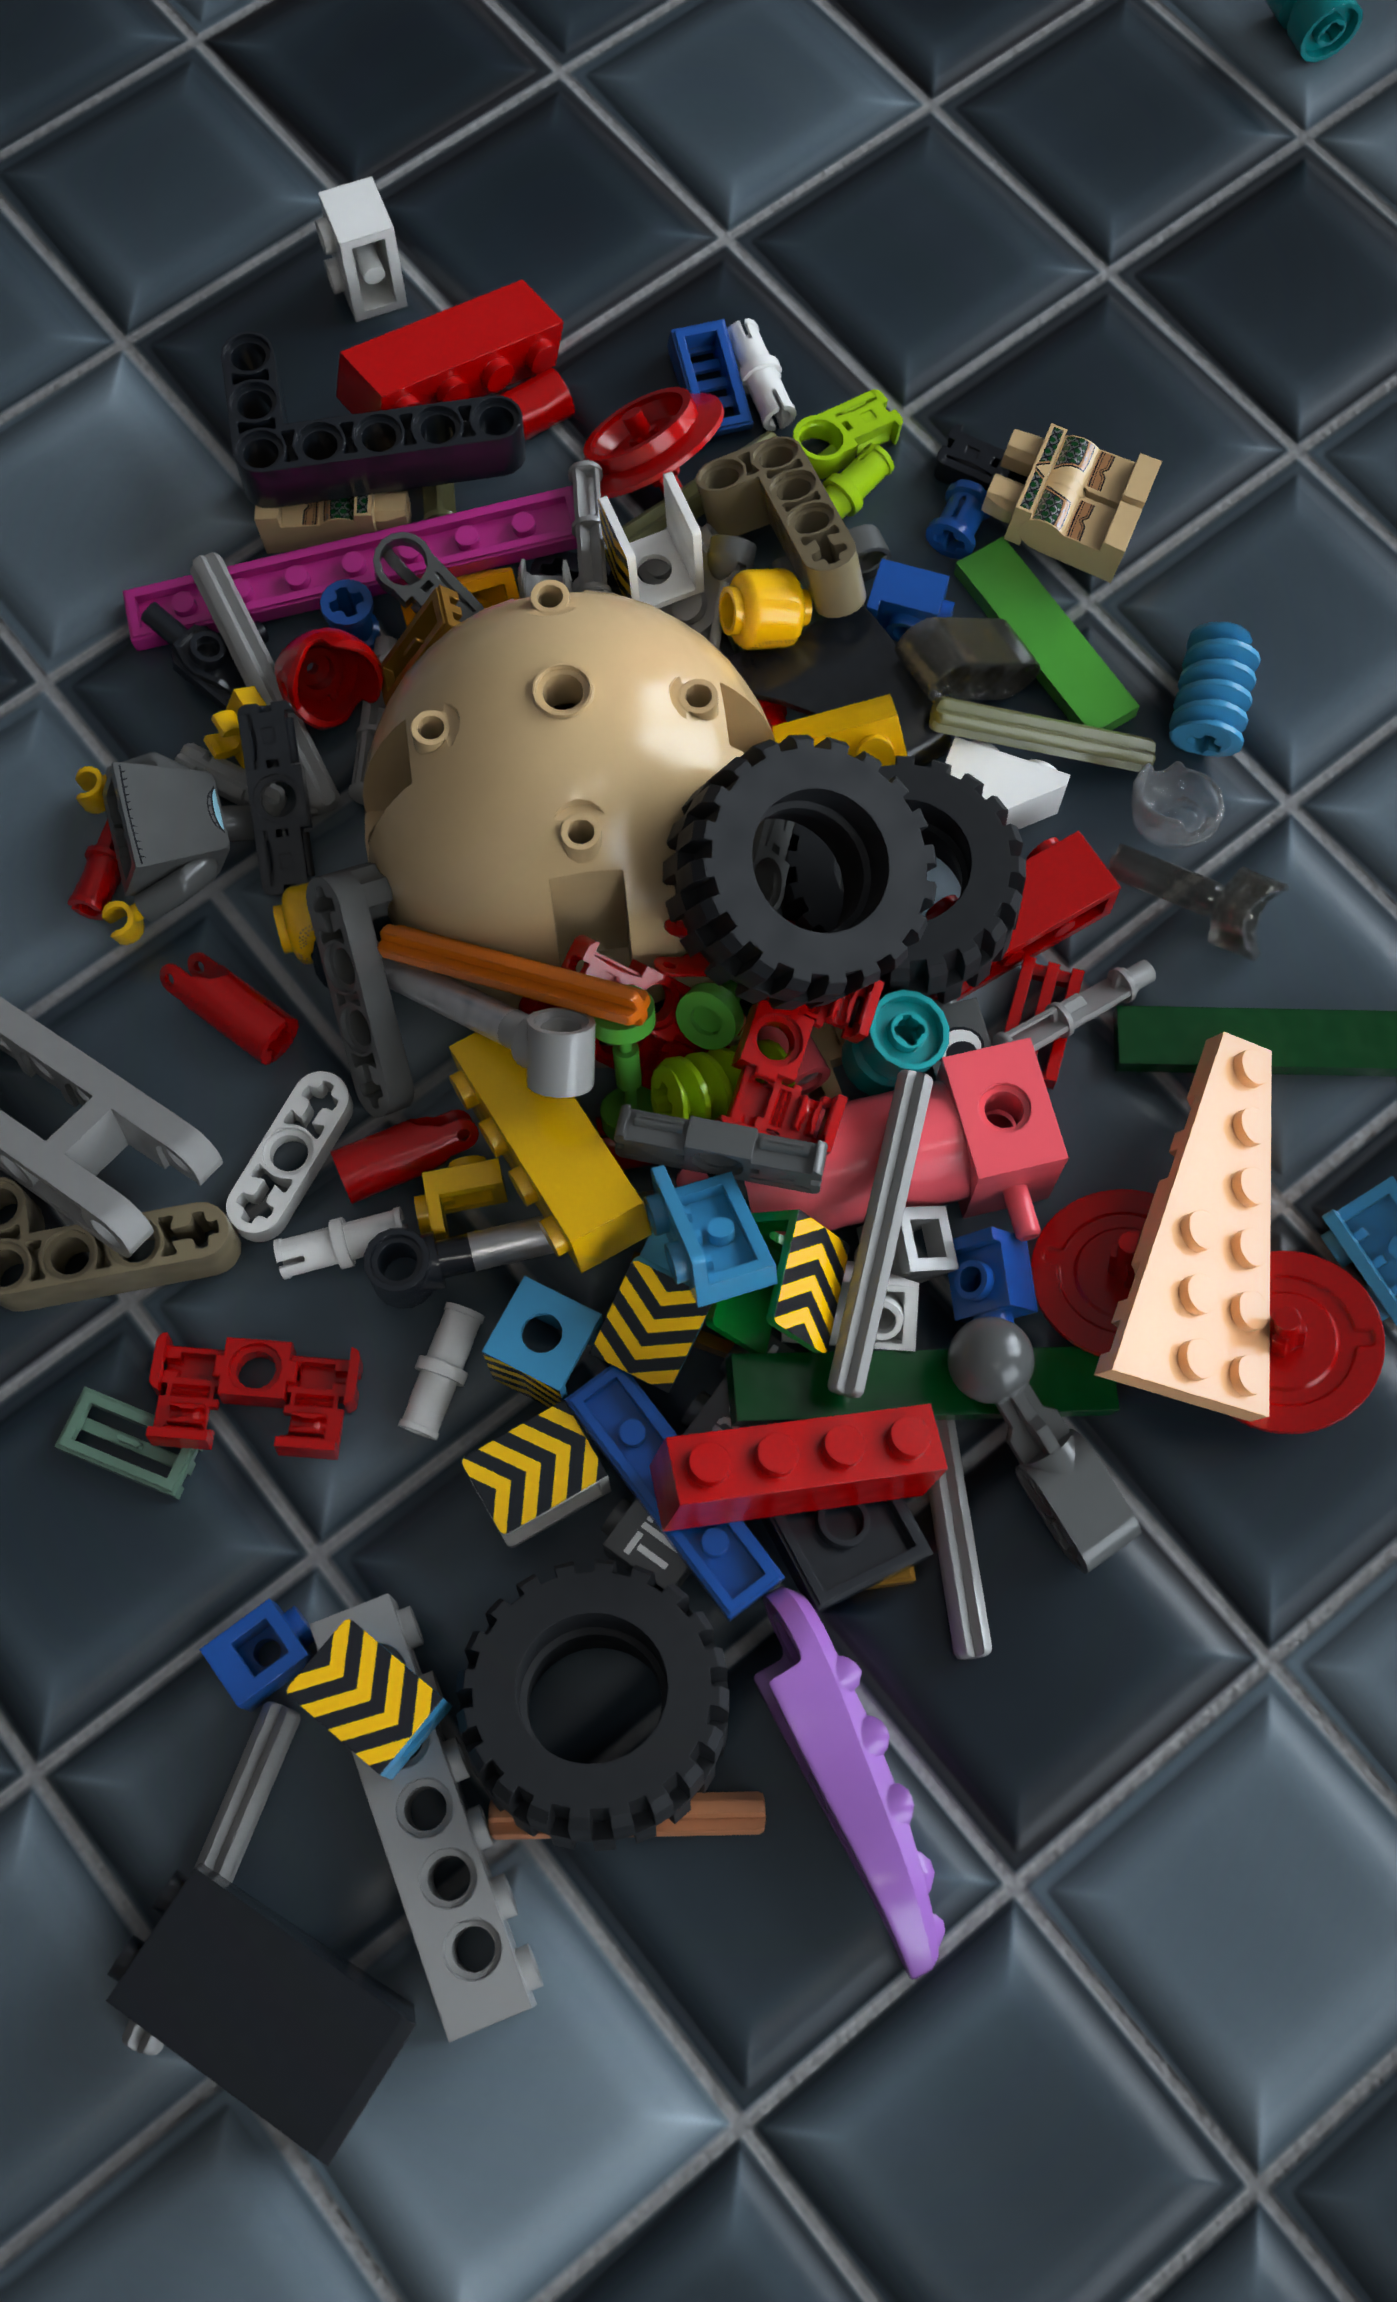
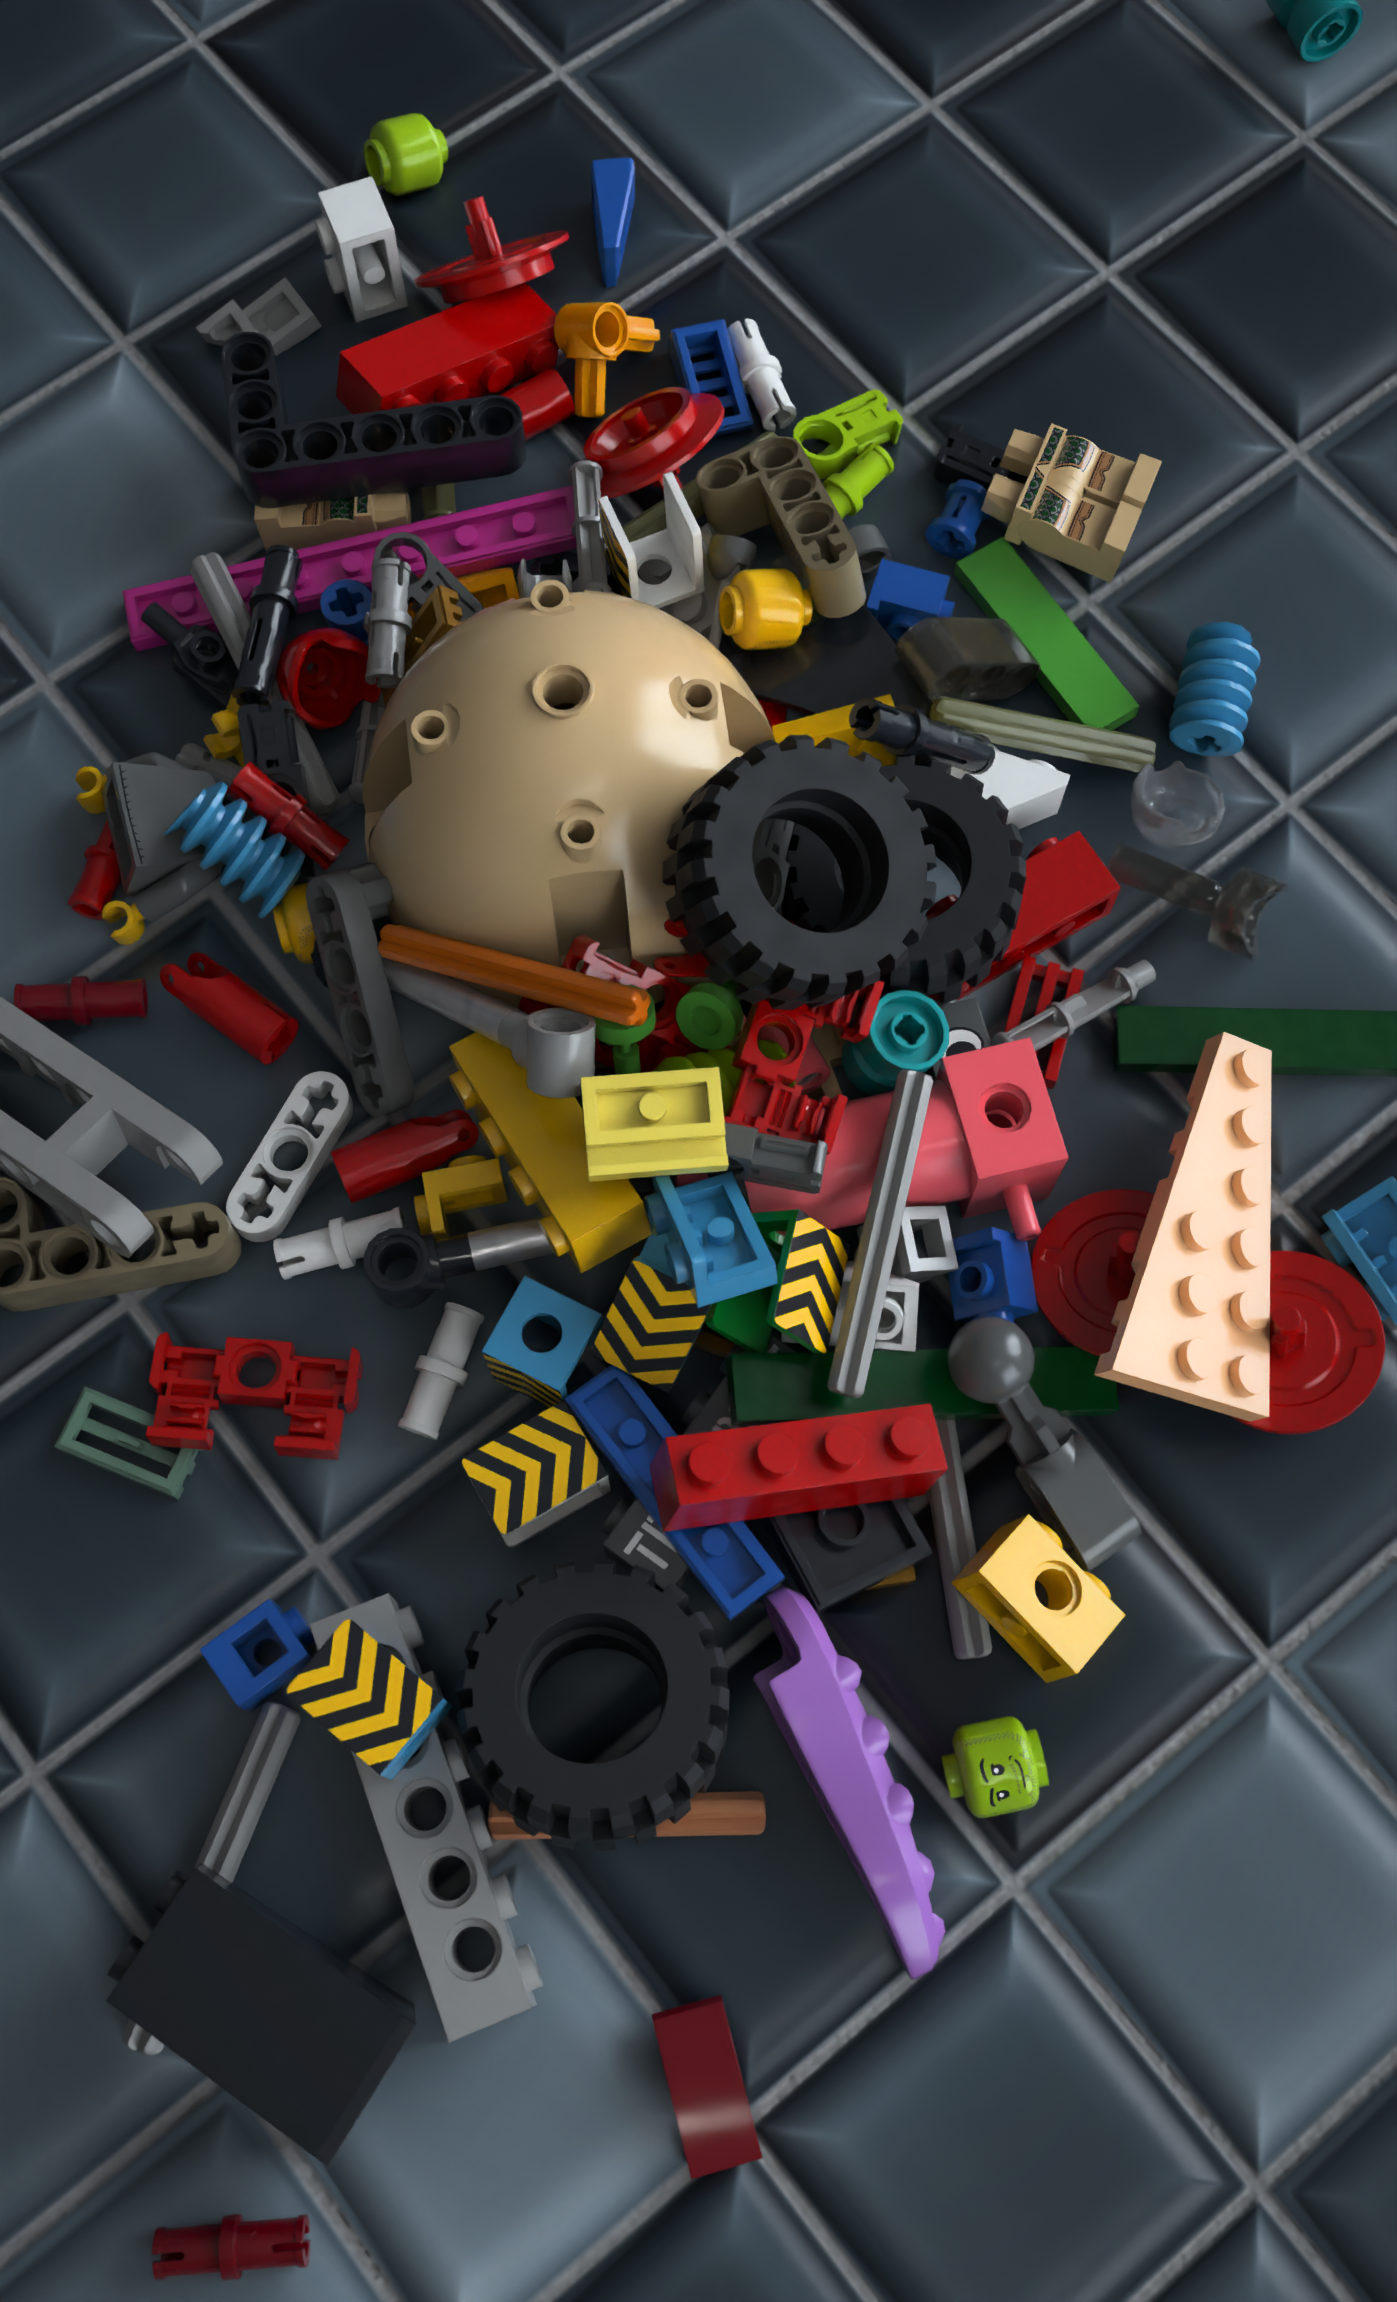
none -> dark red pin [14,976,148,1025]
none -> dark red pin [152,2214,310,2281]
none -> dark azure piece [163,781,305,919]
none -> light grey slope [196,277,322,356]
none -> red pin [226,762,350,871]
none -> black pin [232,545,303,707]
none -> lime head [364,113,448,196]
none -> light grey pin [364,558,412,689]
none -> red piece [414,196,569,304]
none -> light orange axle [554,302,660,418]
none -> light yellow plate [581,1067,729,1182]
none -> blue slope [590,157,635,287]
none -> dark red slope [652,1995,762,2179]
none -> black pin [849,697,995,775]
none -> lime head [941,1716,1049,1818]
none -> yellow brick [951,1514,1125,1683]

